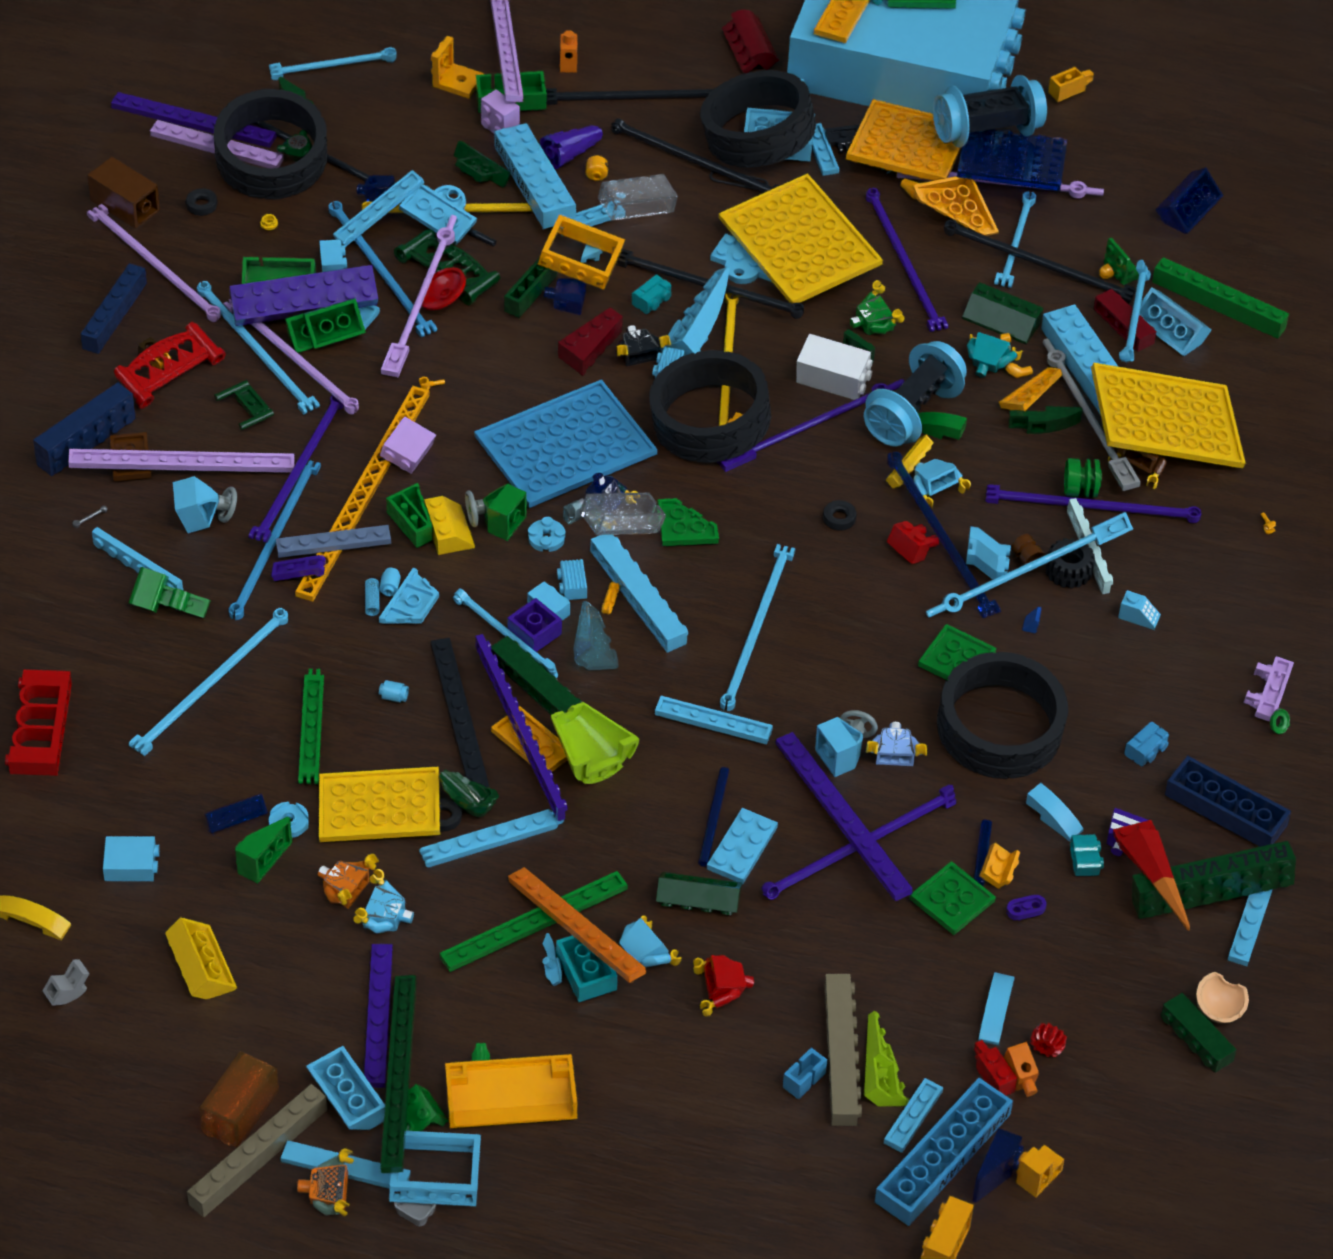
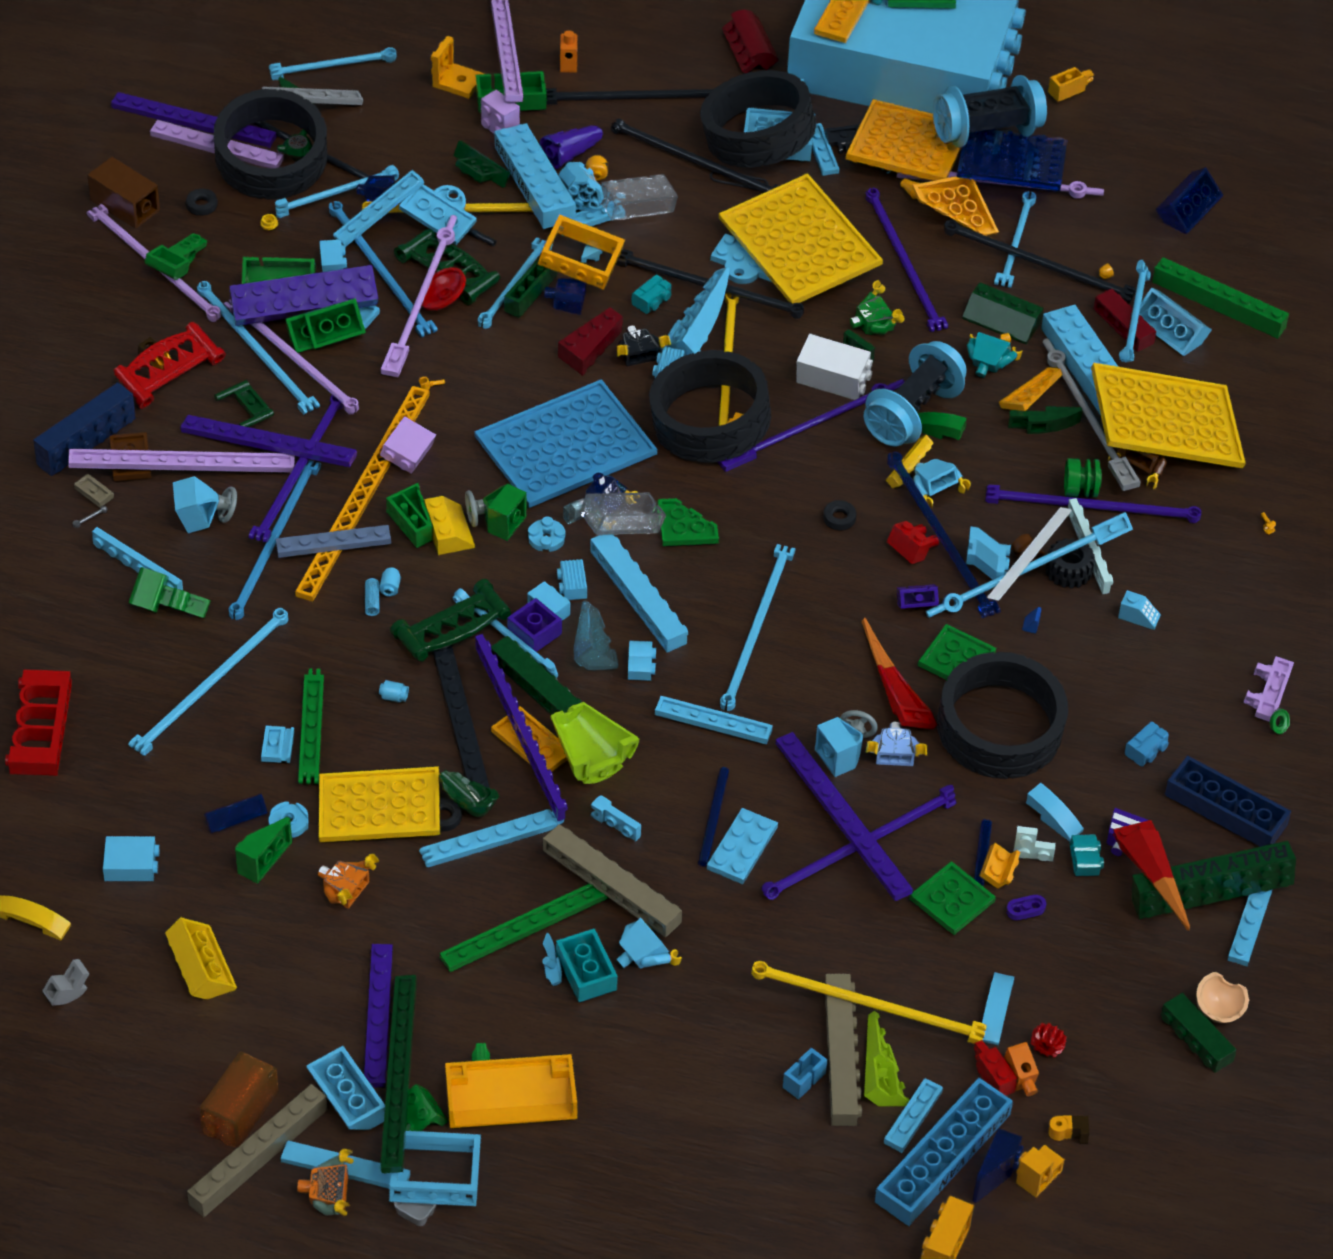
dark blue brick [81,263,147,354] -> none
dark purple plate [272,555,326,581] -> none
medium azure torso [353,869,414,934] -> none
medium azure wing [379,568,439,624] -> none
orange plate [508,867,646,983] -> none
light orange axle [601,582,620,615] -> none
dark green slope [656,872,742,915] -> none
red torso [693,955,754,1016] -> none
light orange arm [1005,363,1033,378] -> none
green bracket [1104,237,1139,285] -> none
none -> dark tan plate [74,474,114,508]
none -> green plate [145,233,208,280]
none -> dark purple plate [180,415,357,467]
none -> medium azure plate [261,726,295,763]
none -> light grey tile [262,87,363,105]
none -> medium azure hinge [275,165,399,218]
none -> dark green piece [390,579,511,661]
none -> medium azure hinge [478,238,553,329]
none -> dark tan brick [543,824,682,938]
none -> medium azure brick [559,162,604,211]
none -> medium azure plate [590,795,641,841]
none -> medium azure brick [628,641,656,680]
none -> yellow hinge [751,961,987,1044]
none -> red plate [862,617,937,729]
none -> dark purple brick [897,584,939,609]
none -> white sticker [987,507,1072,600]
none -> light aqua plate [1013,826,1056,862]
none -> leg [1048,1115,1089,1144]

